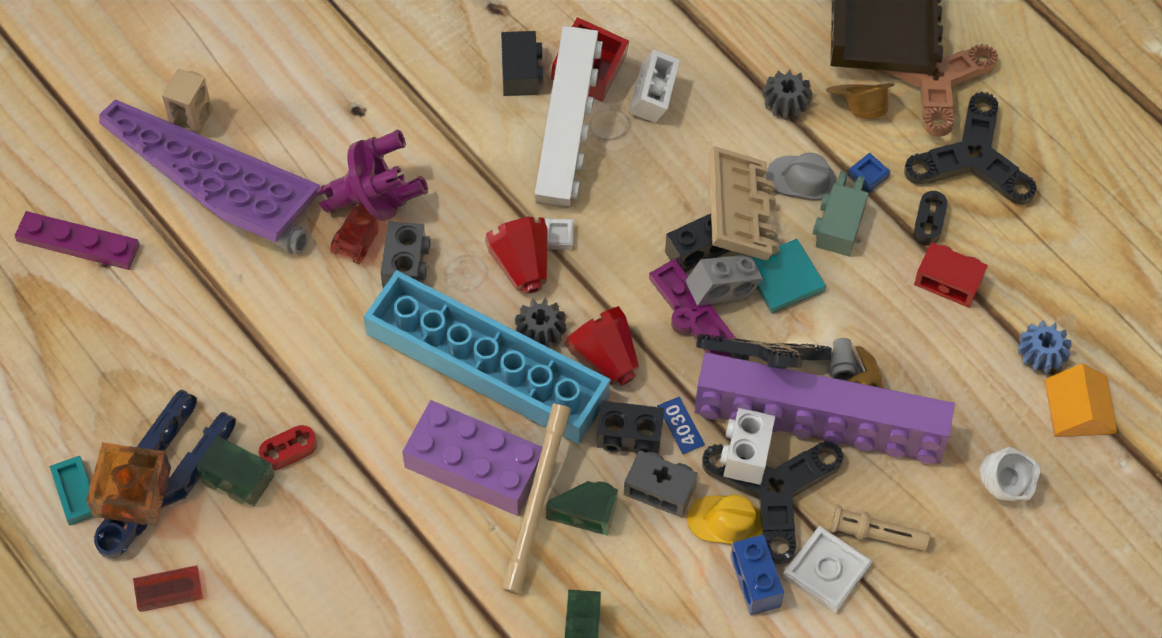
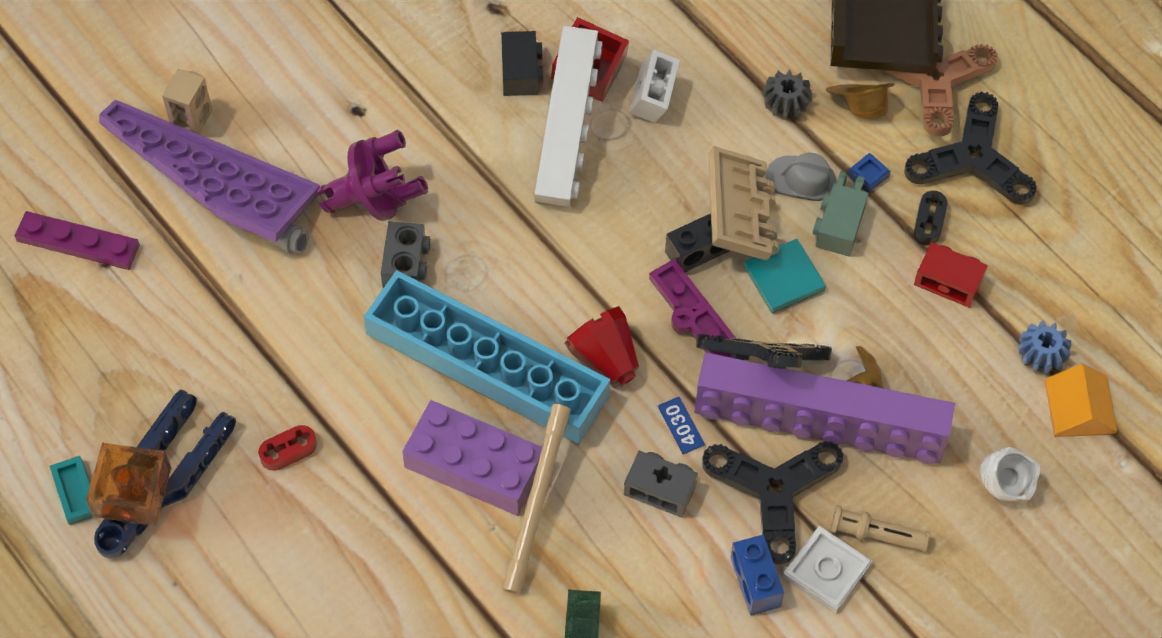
clear red tile [133,565,204,612] -> none
clear green brick [196,435,275,506] -> none
clear red piece [330,204,379,264] -> none
red cone [485,216,548,294] -> none
dark grey gear [515,298,567,348] -> none
white tile [544,218,574,250] -> none
clear green slope [546,481,618,536] -> none
black brick [597,400,664,454] -> none
light grey brick [686,255,763,306] -> none
yellow piece [687,494,762,544] -> none
white brick [720,408,775,485] -> none
light grey cone [829,338,860,381] -> none

